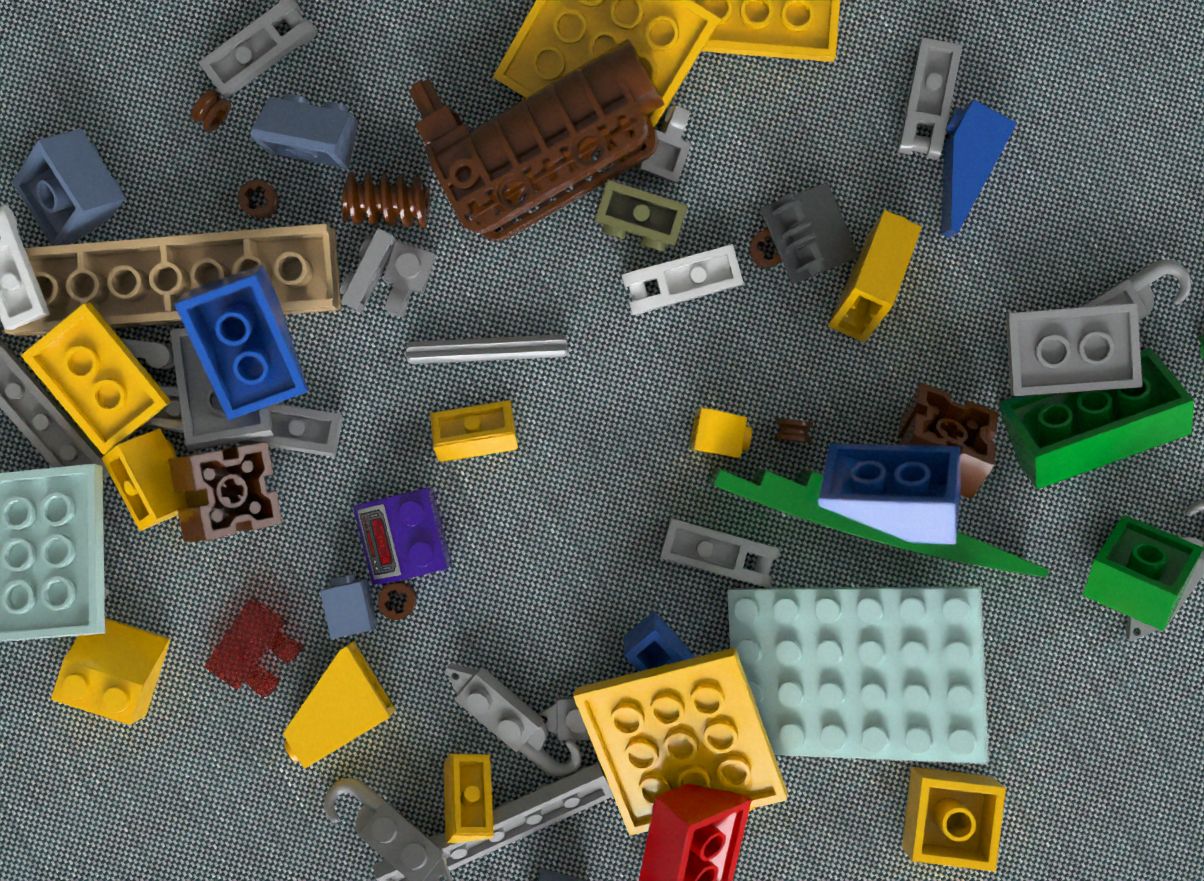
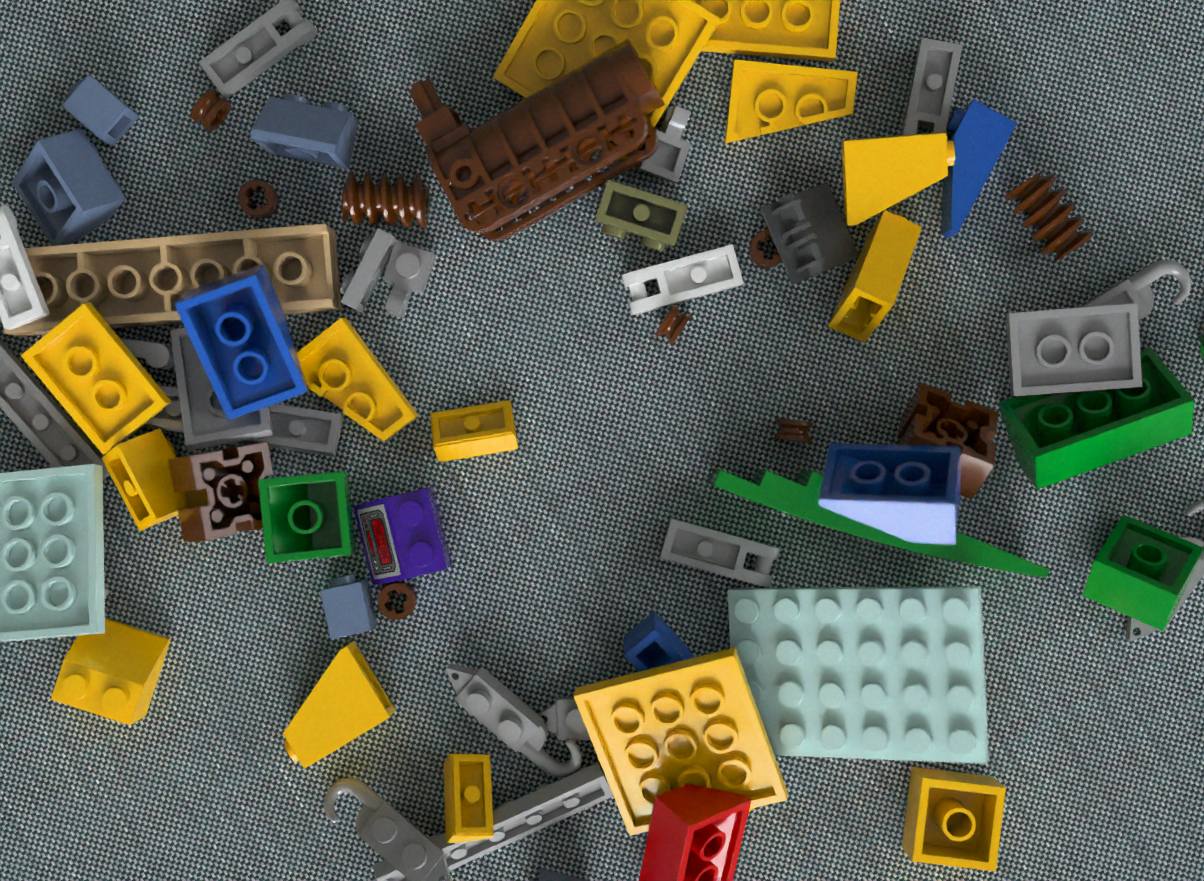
clear red plate [204,598,304,698] -> none
light grey axle [406,334,568,364] -> none
yellow slope [689,407,752,458] -> none
none -> sand blue brick [62,75,140,147]
none -> green slope [258,471,356,564]
none -> yellow wing [296,317,419,441]
none -> reddish brown bush [655,303,692,345]
none -> yellow wing [724,60,858,144]
none -> yellow slope [841,132,955,226]
none -> reddish brown piece [1004,170,1093,263]

